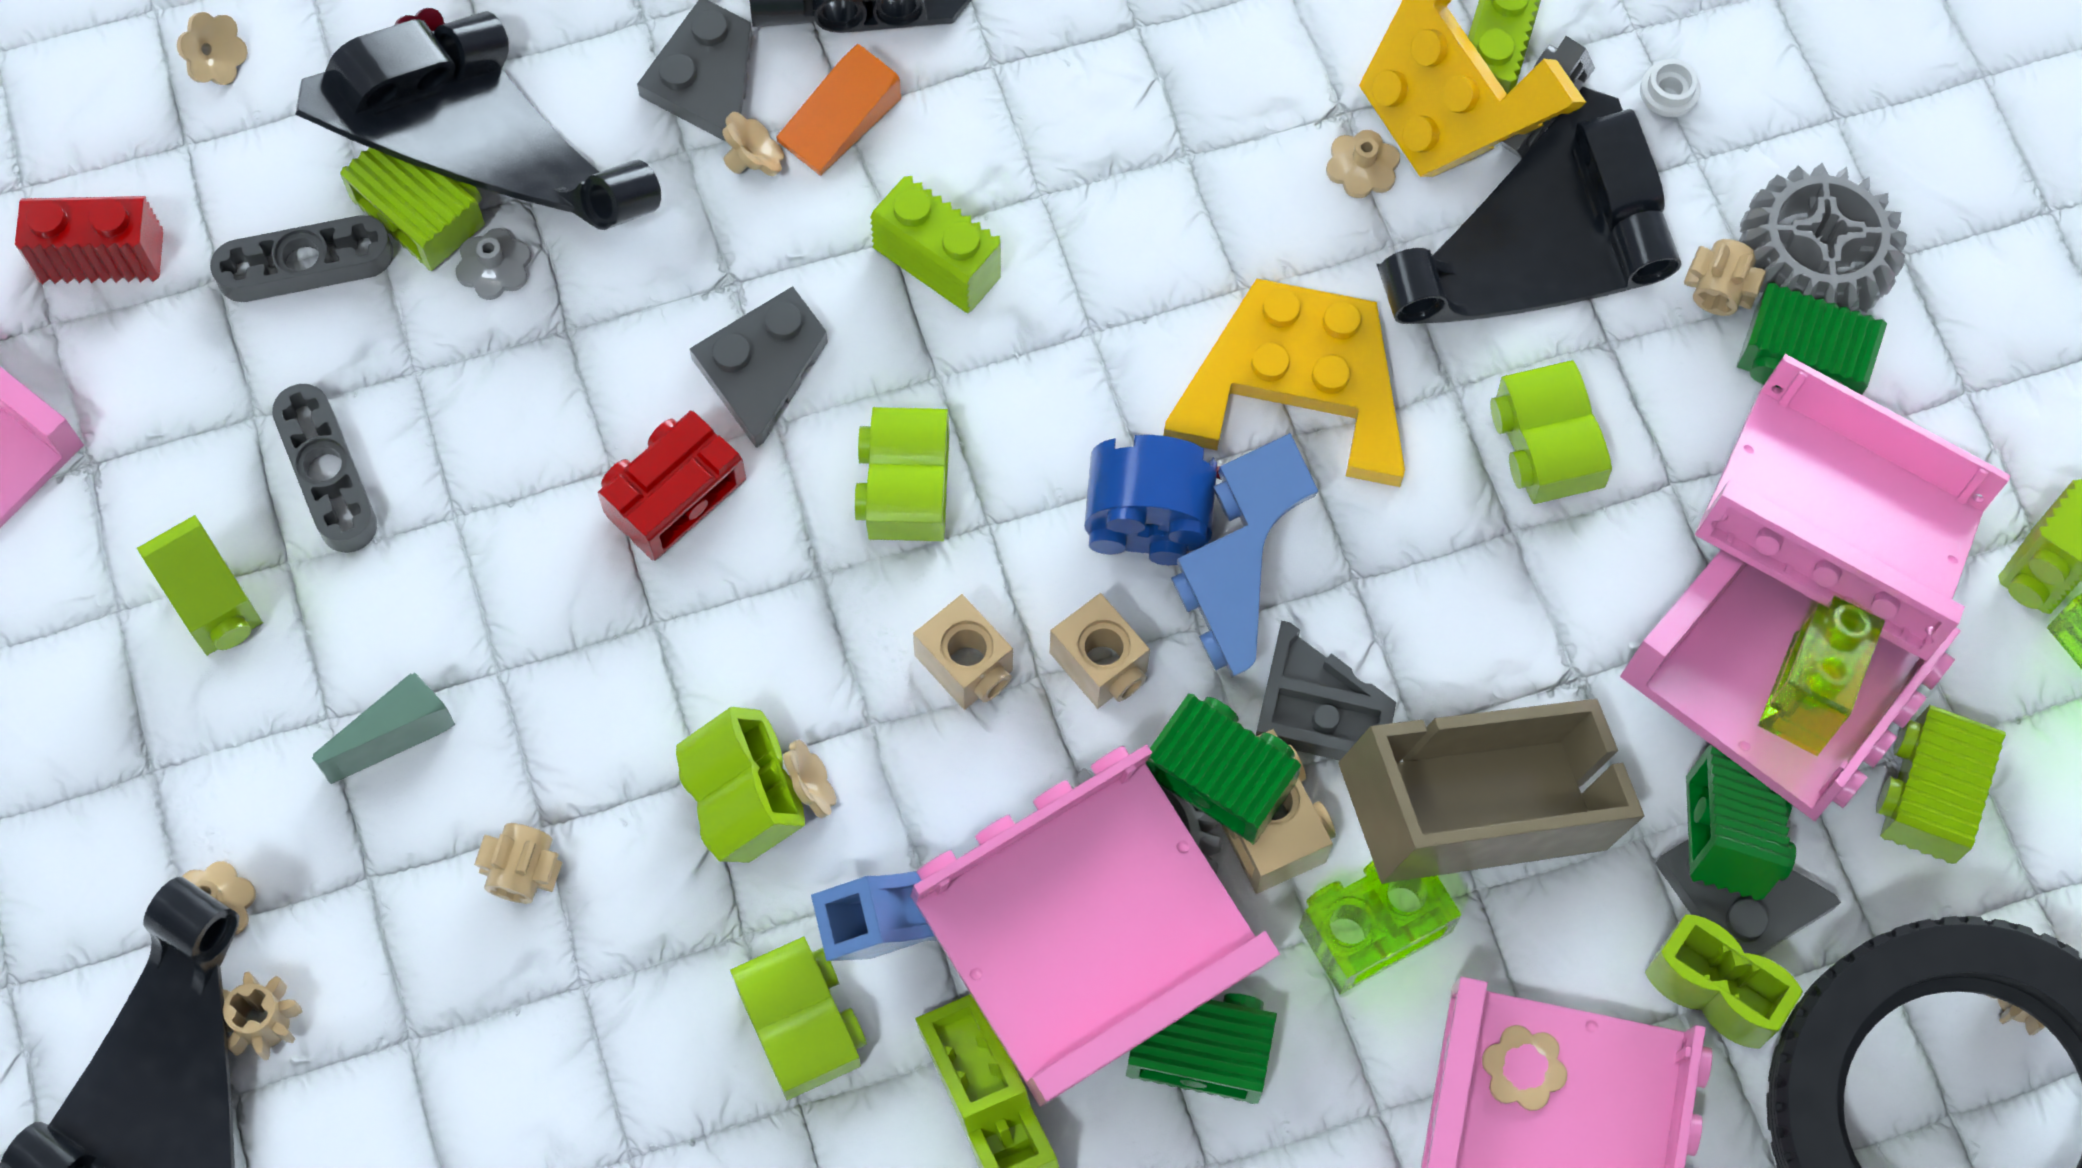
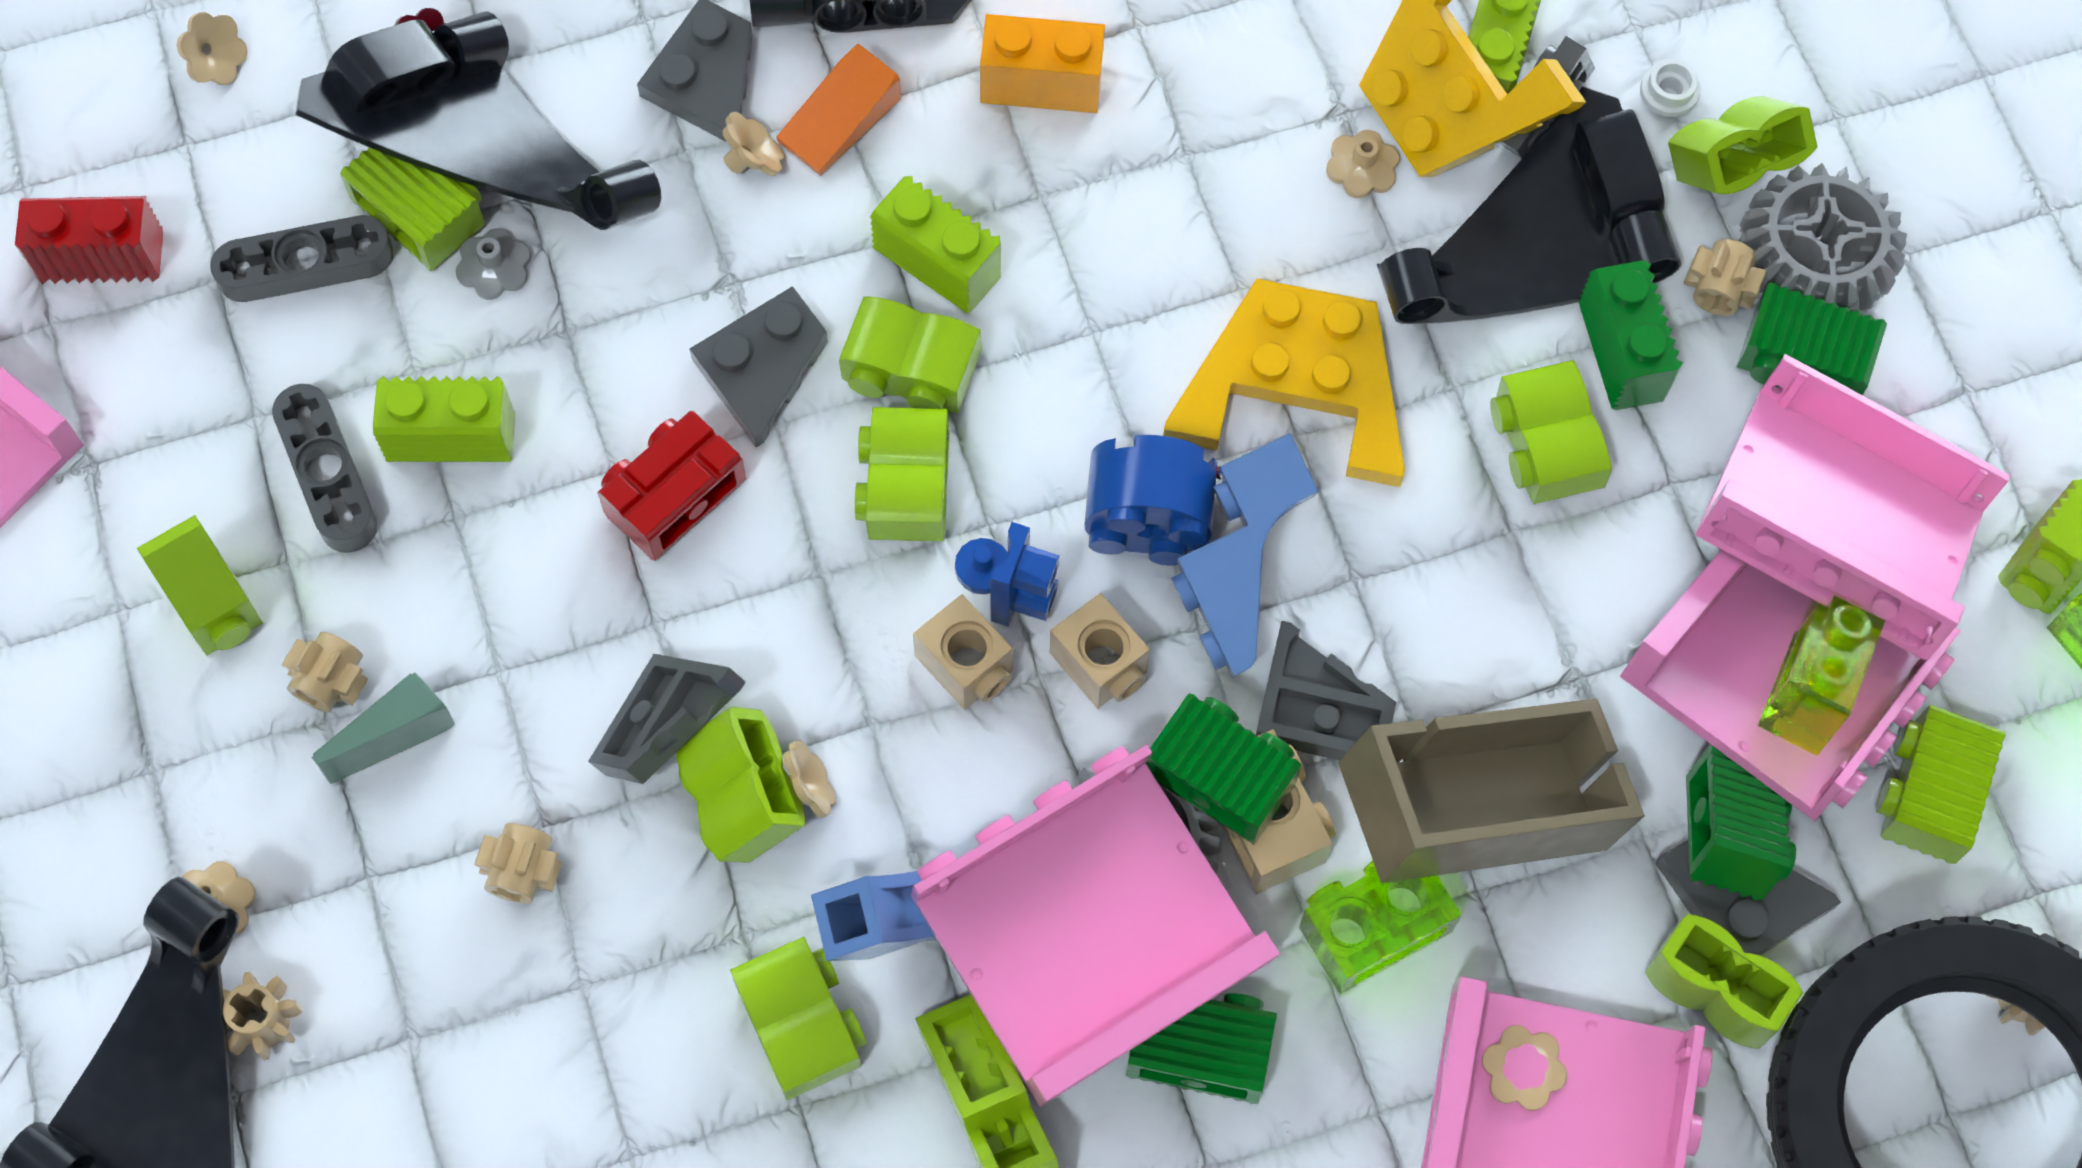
none -> tan gear [281,632,368,712]
none -> lime brick [373,376,515,462]
none -> dark grey wing [588,654,746,784]
none -> lime brick [839,296,982,413]
none -> blue hips [955,522,1060,627]
none -> light orange brick [980,14,1105,113]
none -> green brick [1578,260,1683,410]
none -> lime brick [1668,96,1818,194]

